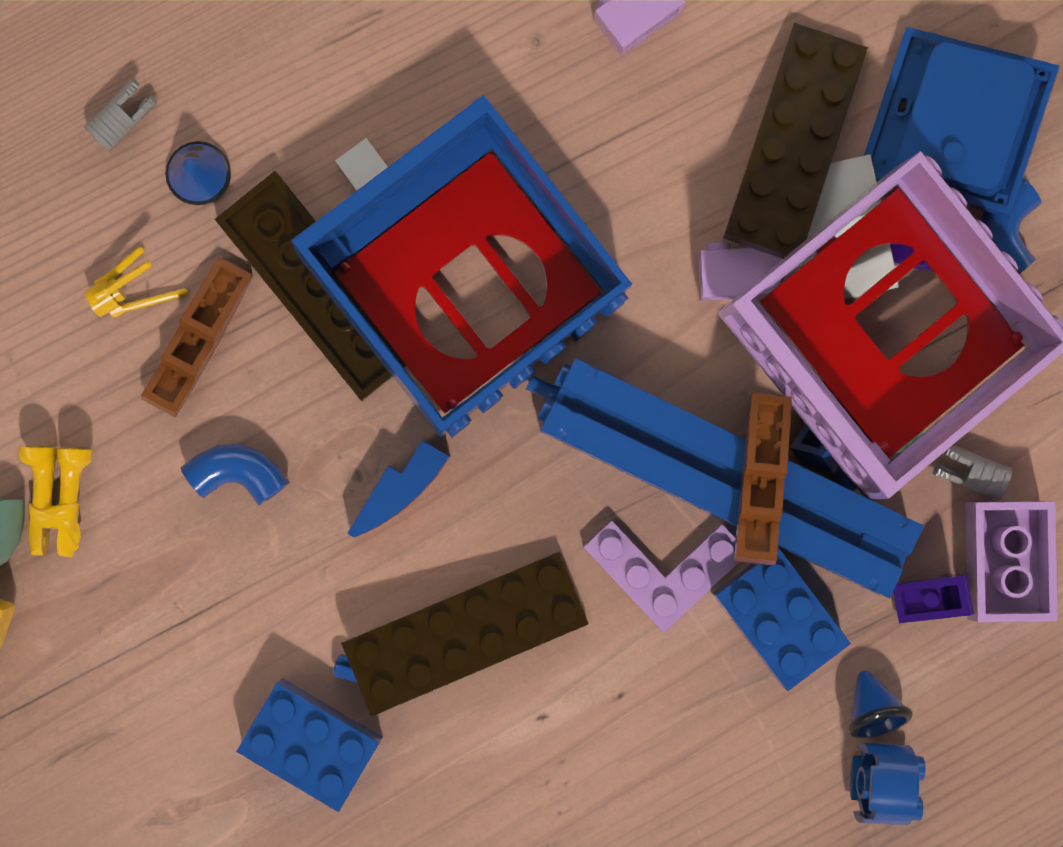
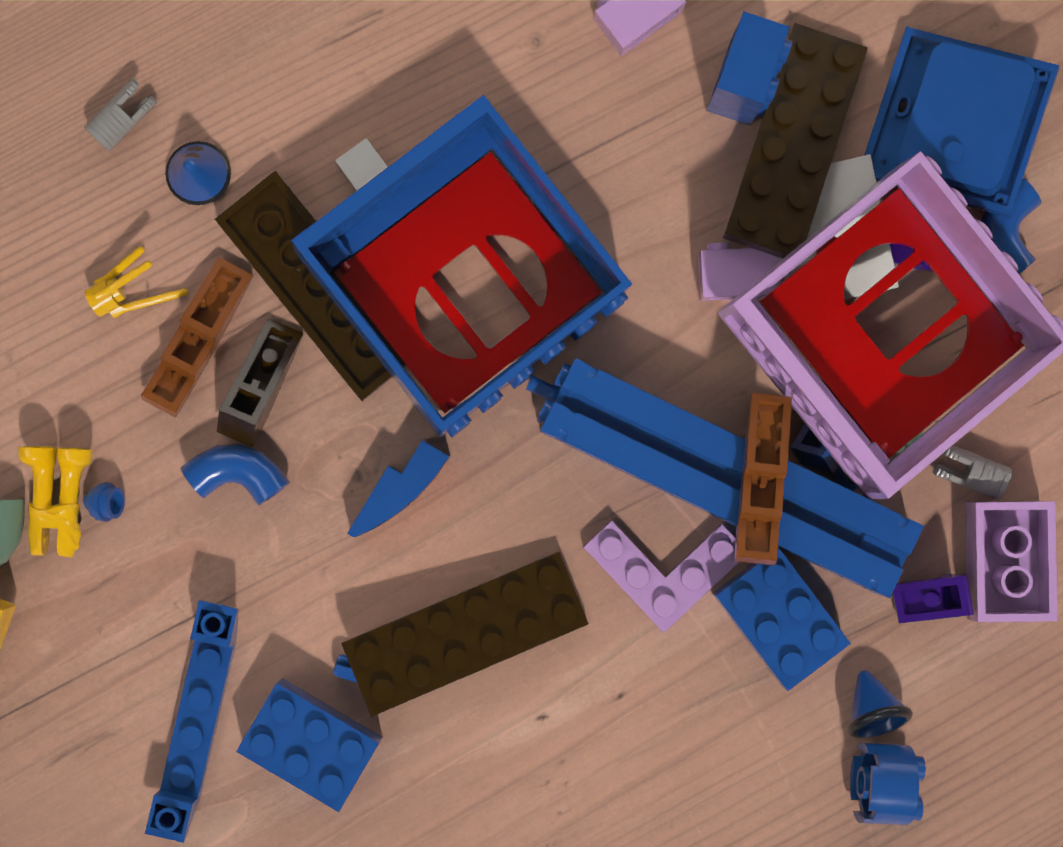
none -> blue plate [83,482,125,522]
none -> blue slope [145,600,239,843]
none -> dark brown slope [217,318,303,447]
none -> blue brick [706,11,793,126]

